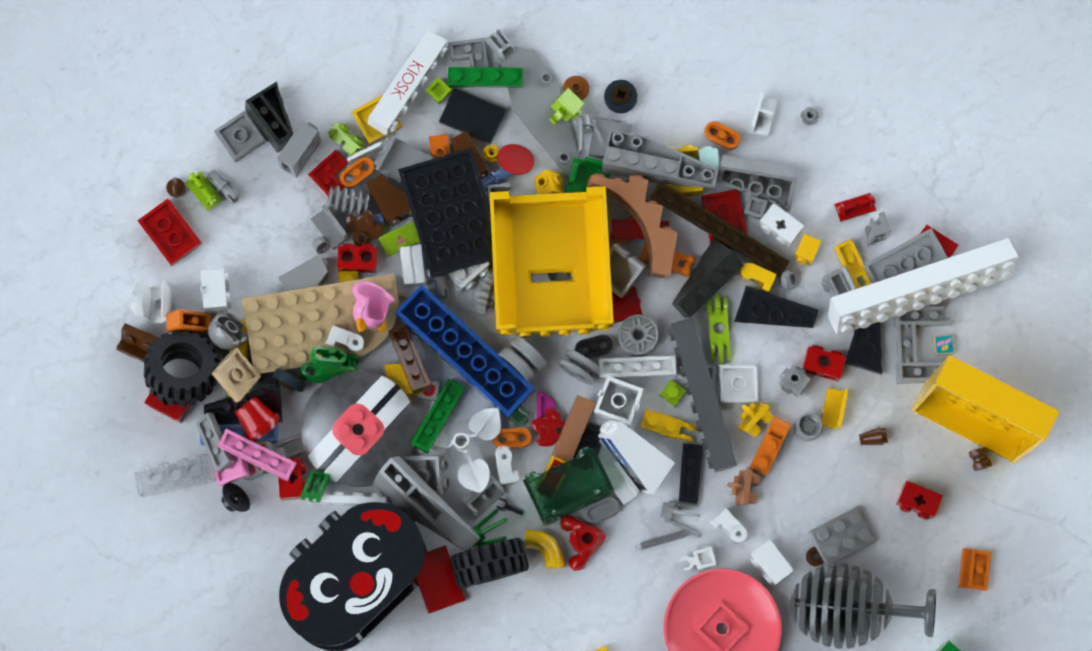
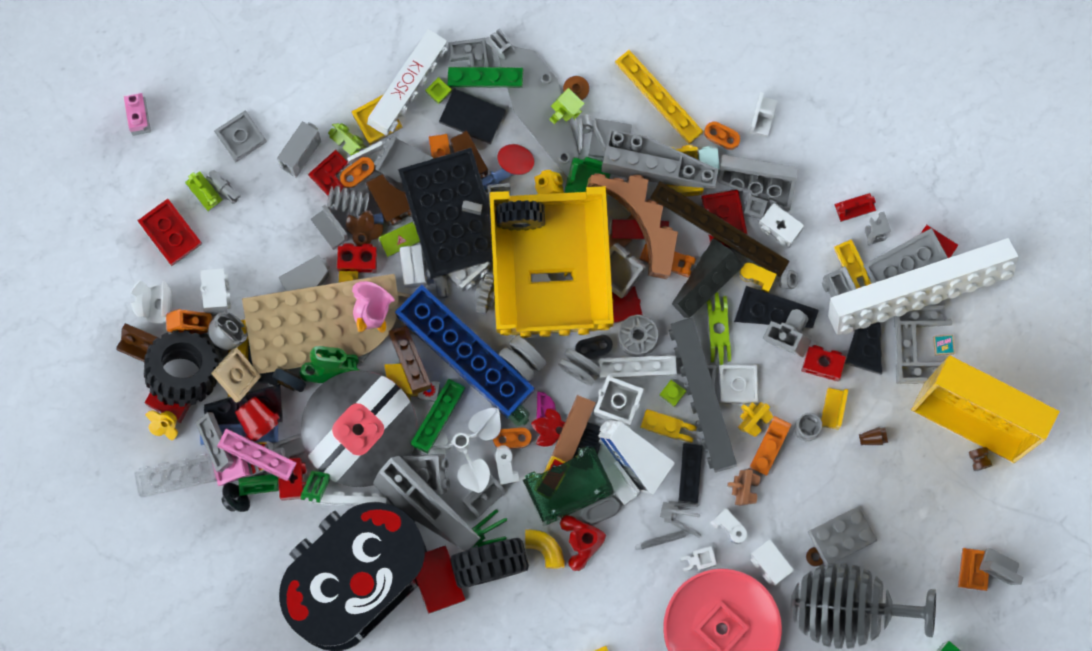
reddish brown tile [166,177,186,198] -> none
pearl dark grey wedge [245,81,293,153] -> none
light grey hinge [312,237,329,254] -> none
white leg [326,325,364,351] -> none
yellow plate [483,144,500,163] -> none
black hand [496,498,524,515] -> none
black wheel [604,79,638,114] -> none
light grey brick [779,365,811,398] -> none
yellow brick [793,234,821,266] -> none
light grey plate [800,107,819,125] -> none
red brick [896,481,943,520] -> none
none -> bright pink hips [124,93,151,136]
none -> yellow plate [145,410,178,441]
none -> green tile [238,474,278,496]
none -> light grey tile [462,201,482,215]
none -> black bush [496,200,545,231]
none -> yellow tile [615,50,704,145]
none -> light grey brick [763,309,811,358]
none -> light grey panel [979,548,1024,585]

